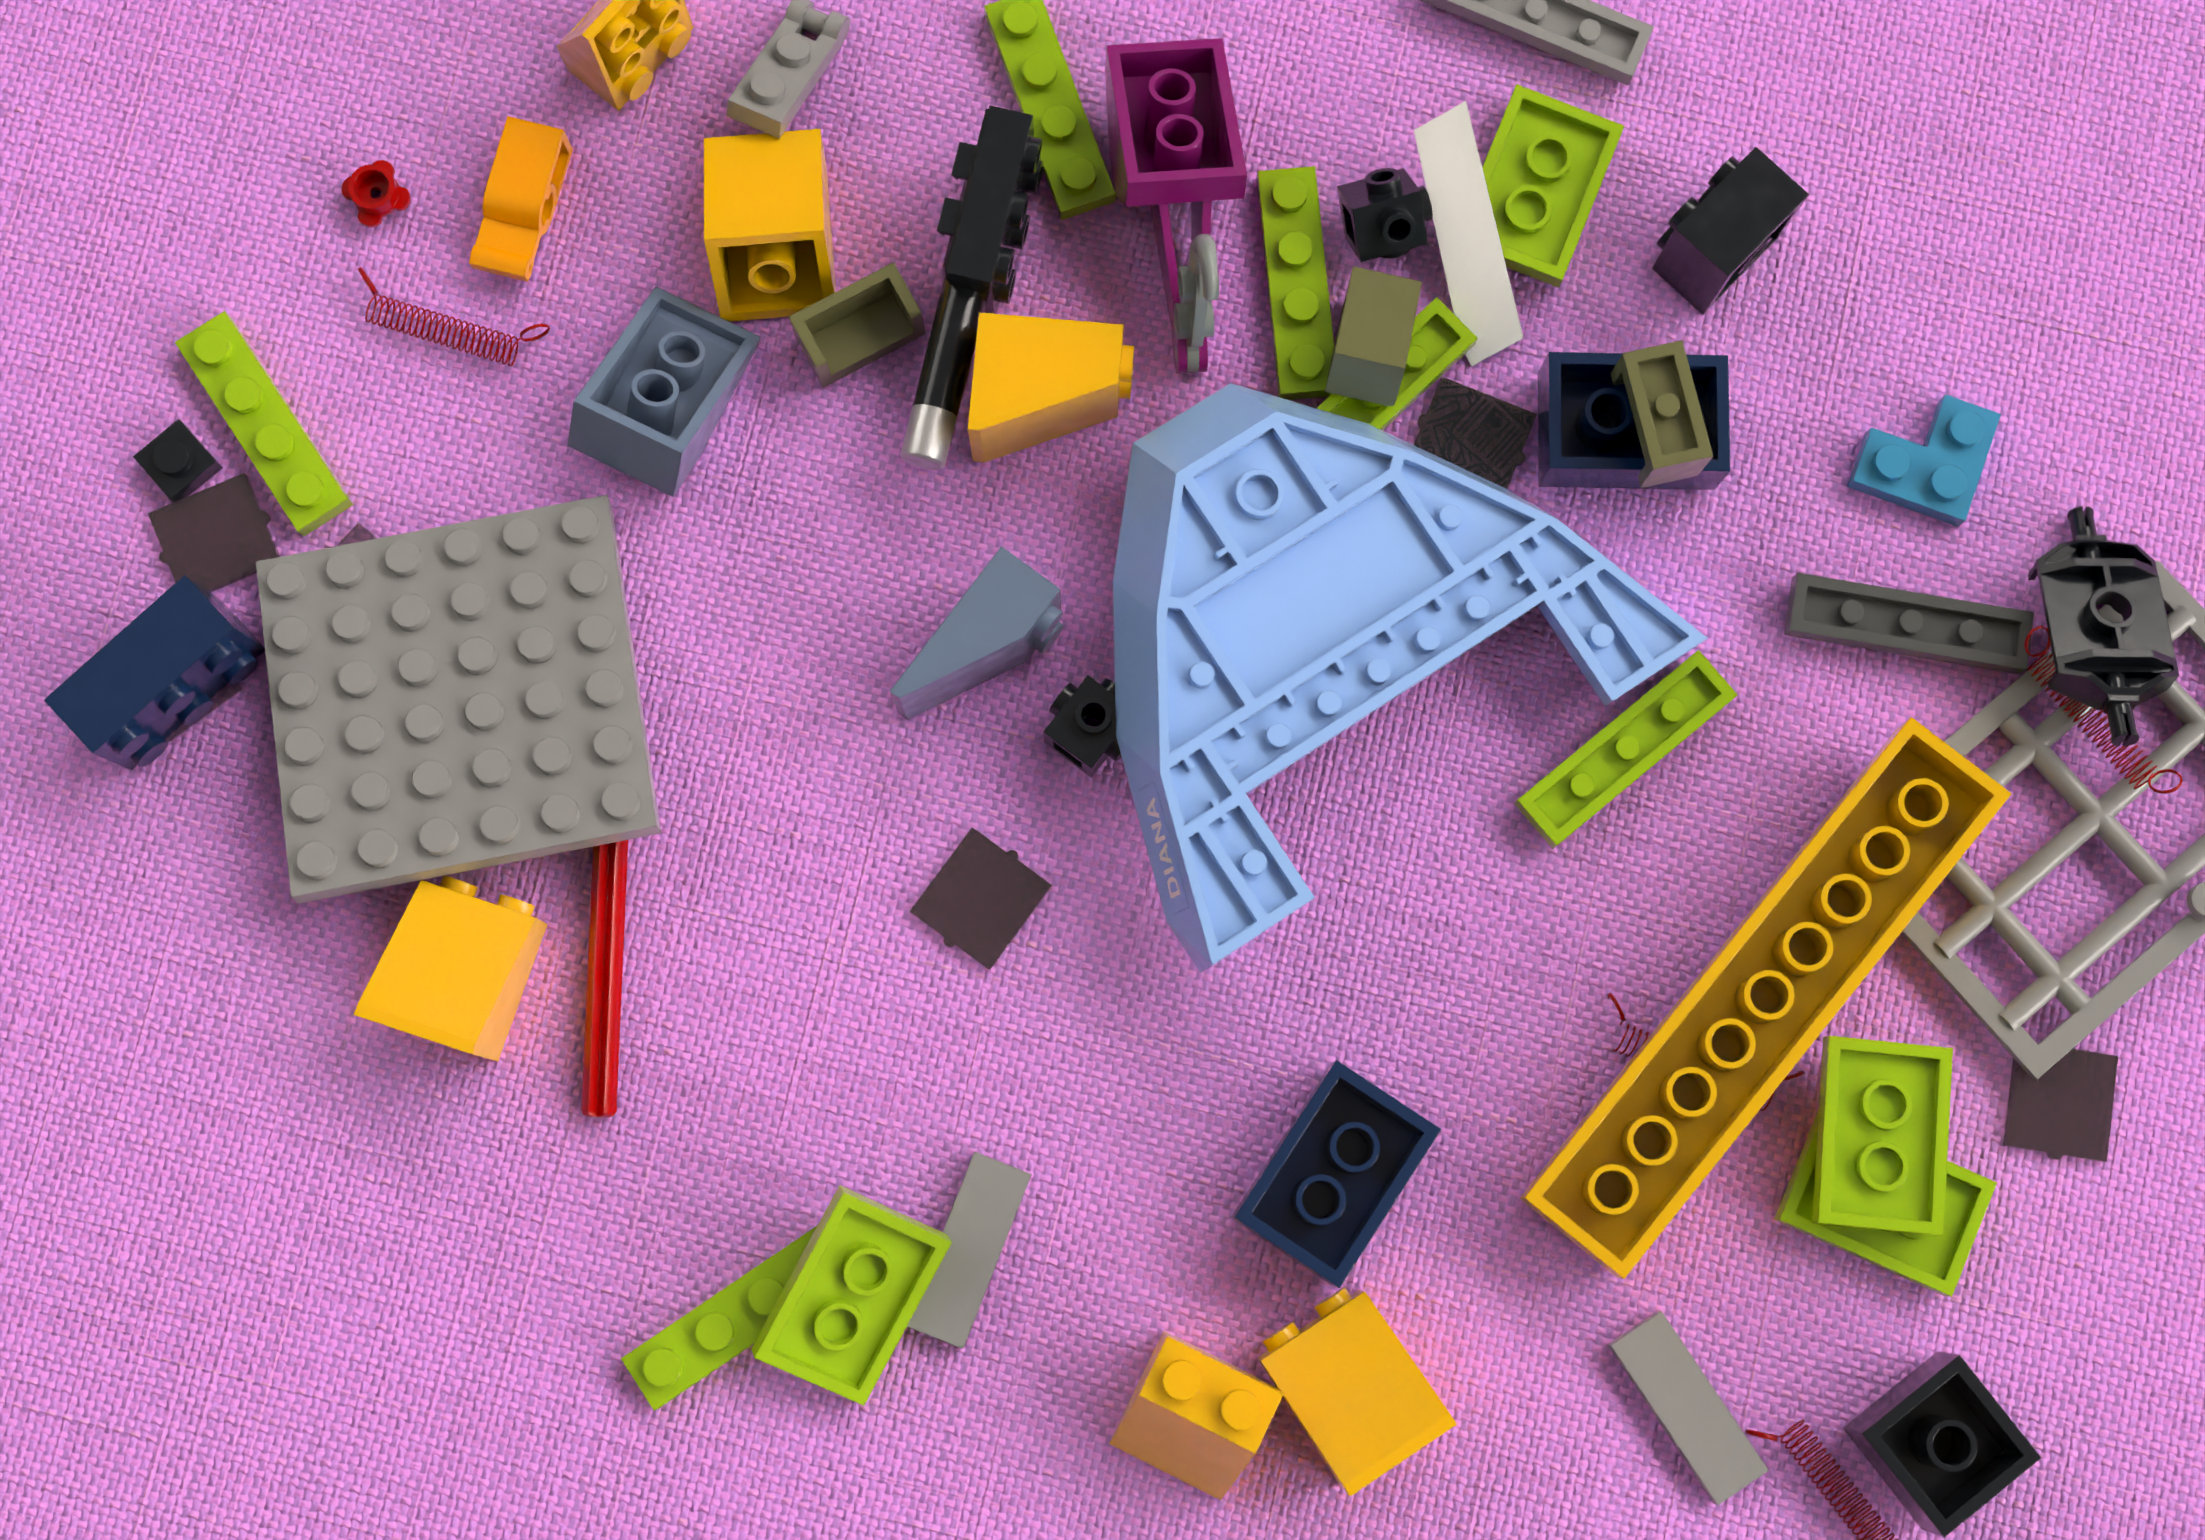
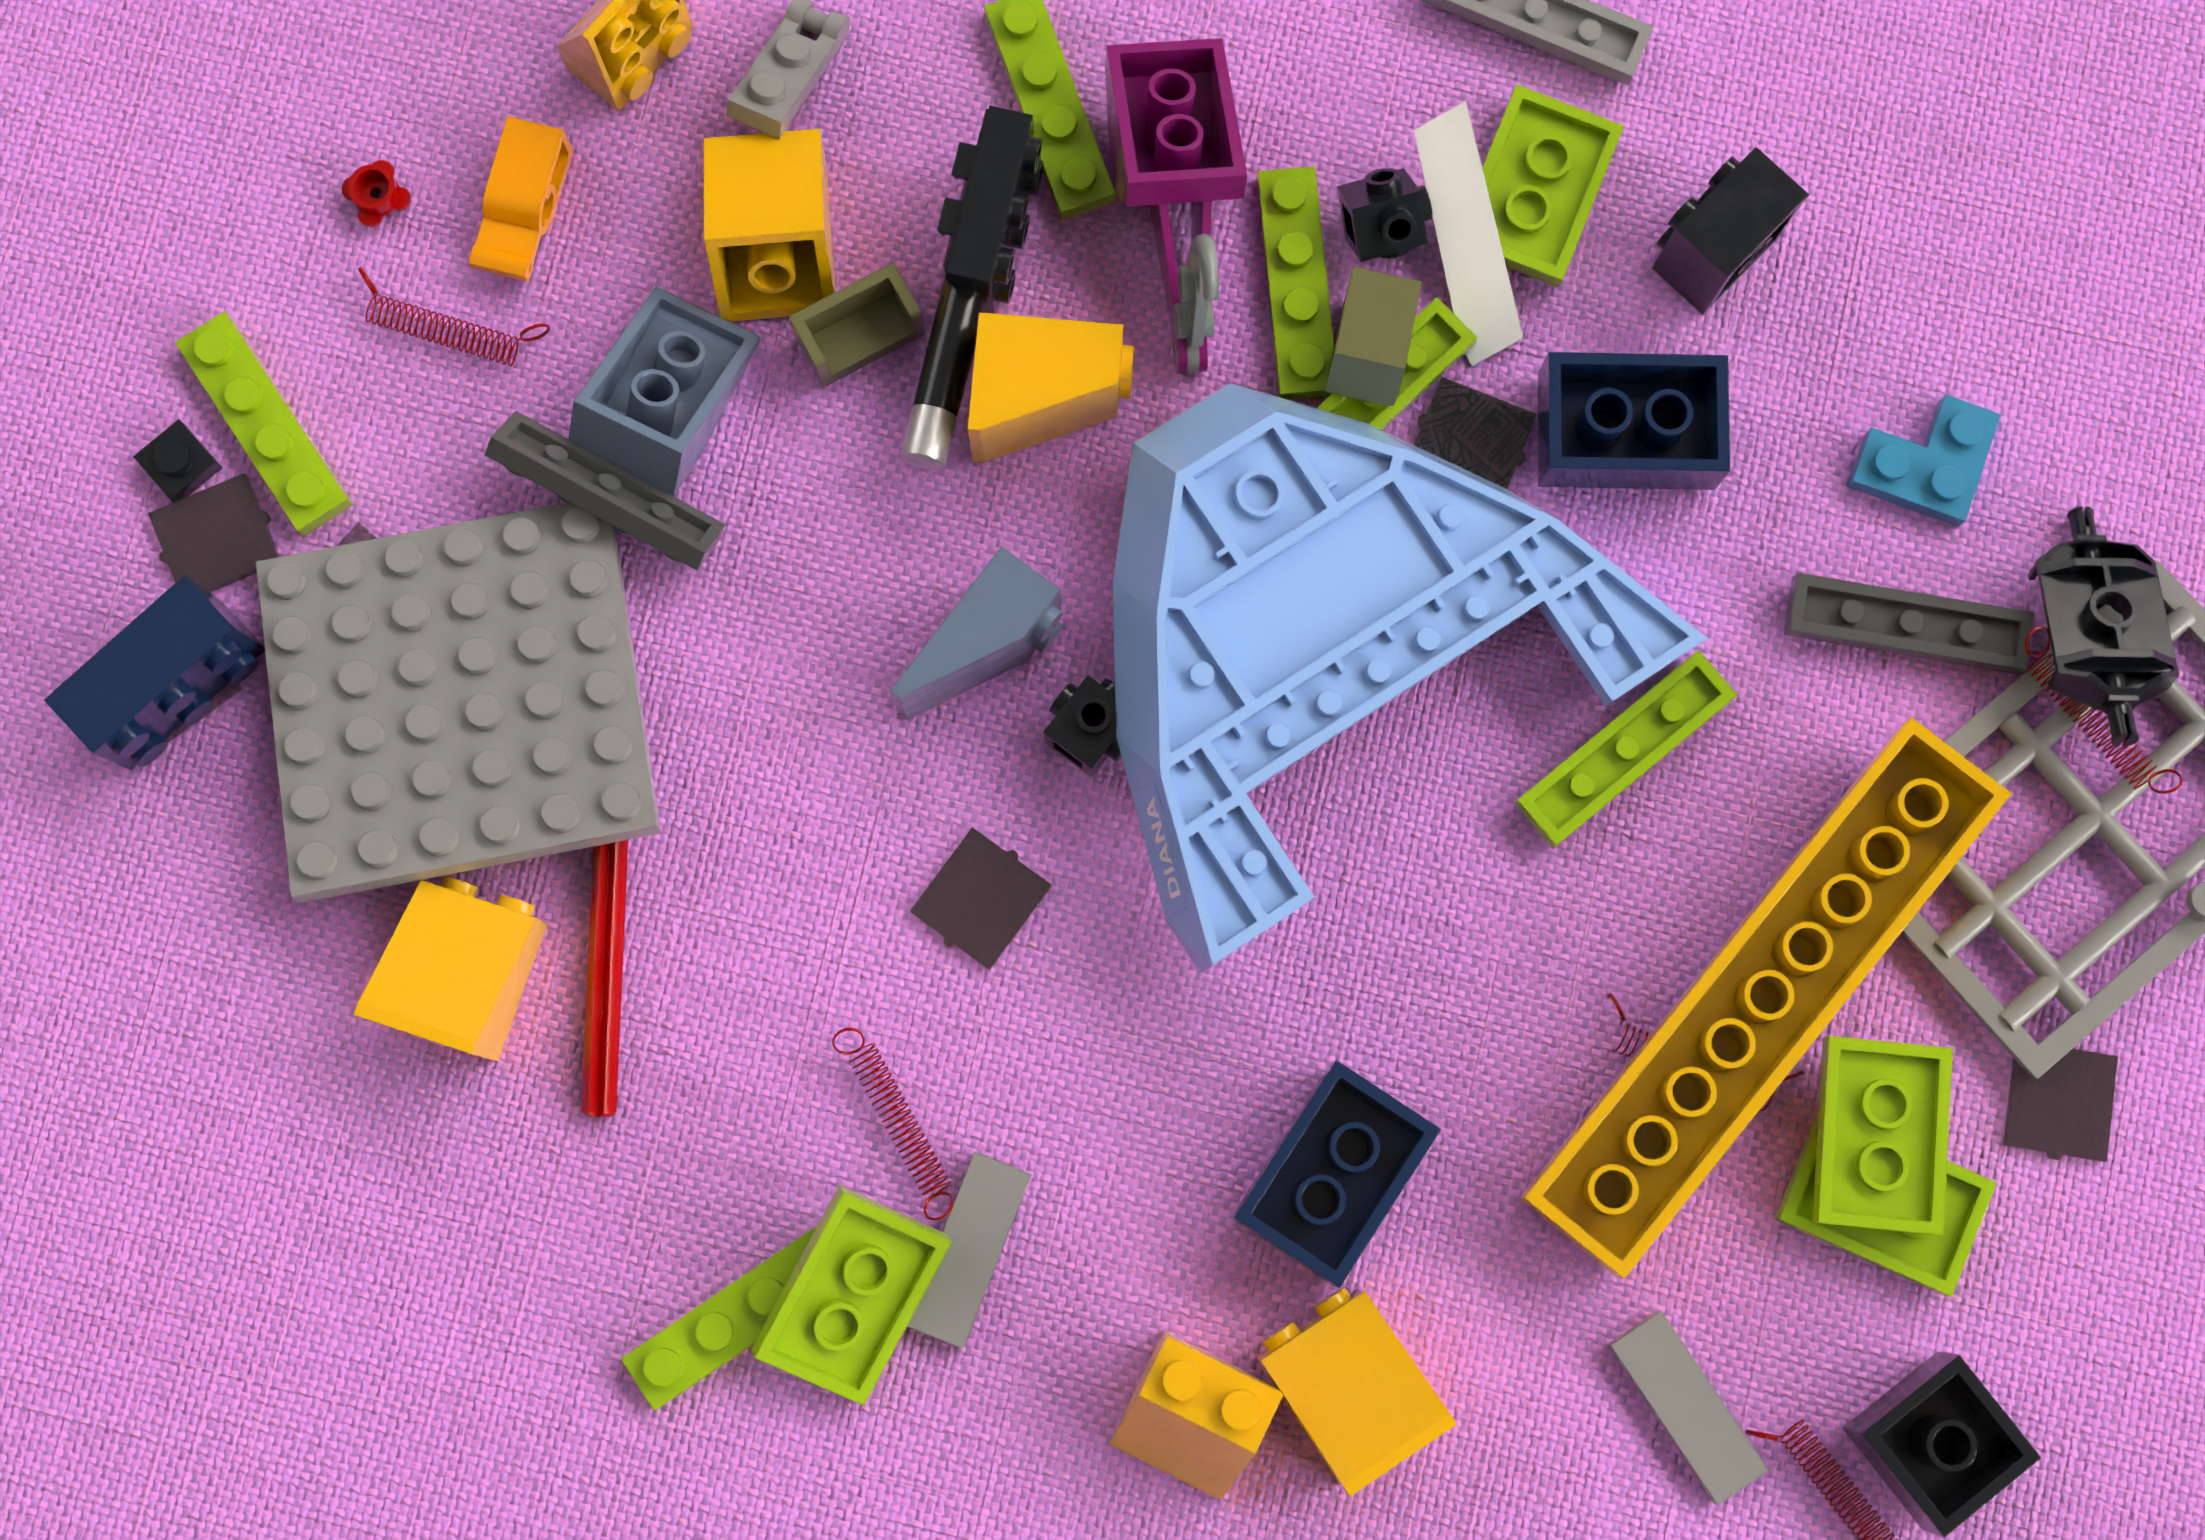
olive panel [1611,340,1713,488] -> none
none -> dark grey plate [484,411,726,570]
none -> red piece [832,1028,954,1221]

